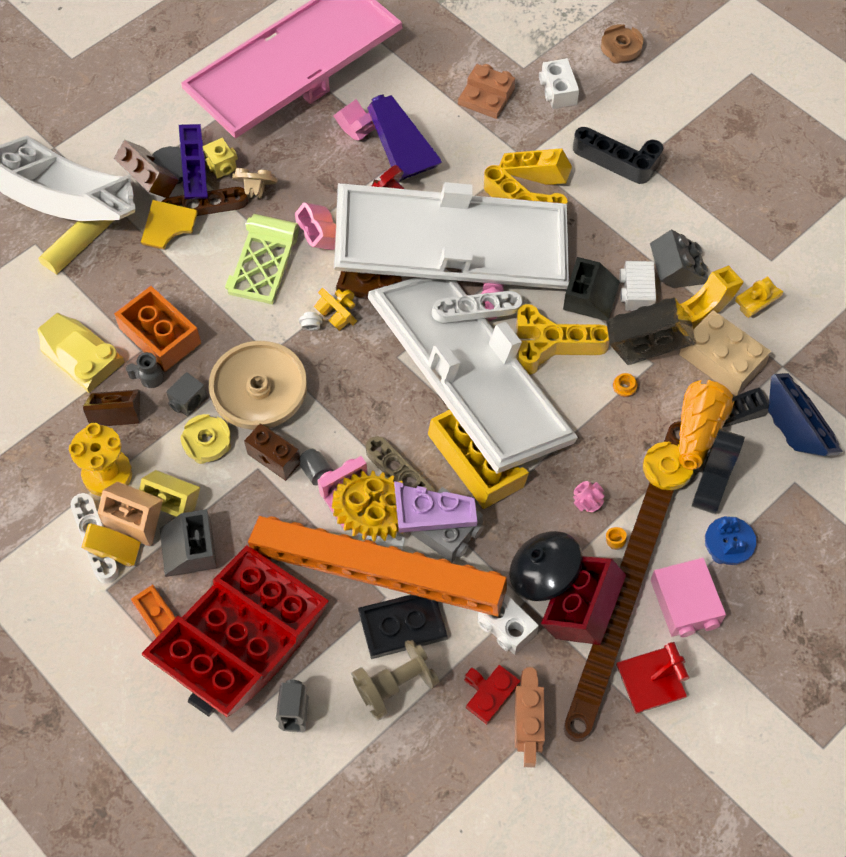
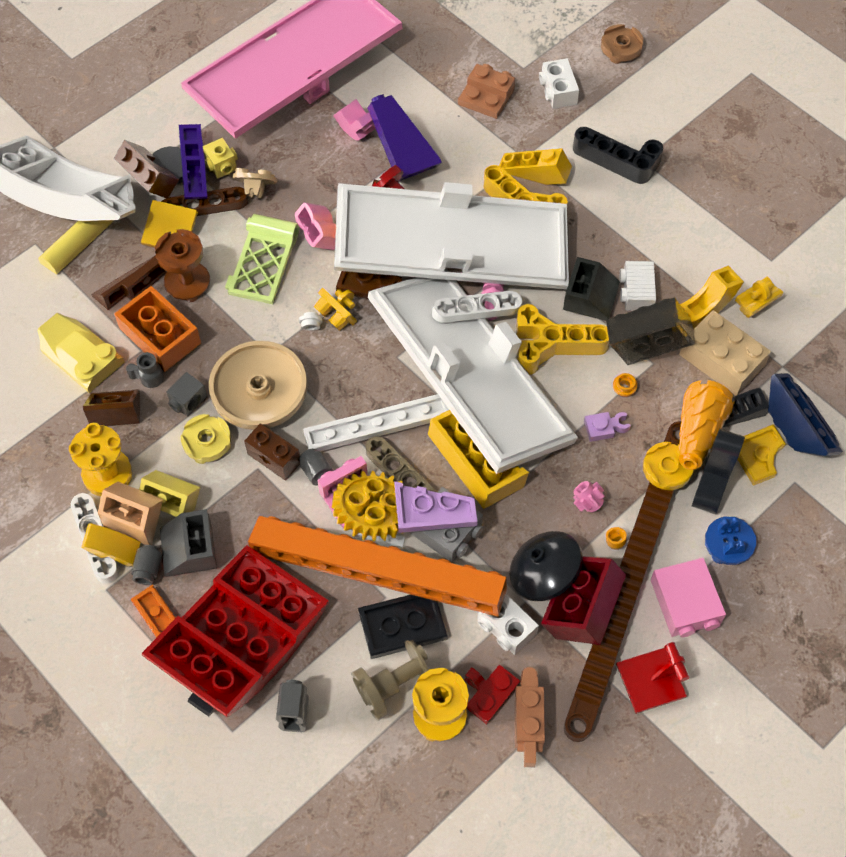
dark grey slope [650,229,708,288] -> none
none -> reddish brown wedge [91,255,167,310]
none -> dark grey brick [131,545,162,585]
none -> dark orange piece [155,229,210,302]
none -> white plate [303,394,450,452]
none -> yellow piece [412,668,469,742]
none -> lavender plate [584,412,630,442]
none -> yellow tile [737,424,786,486]

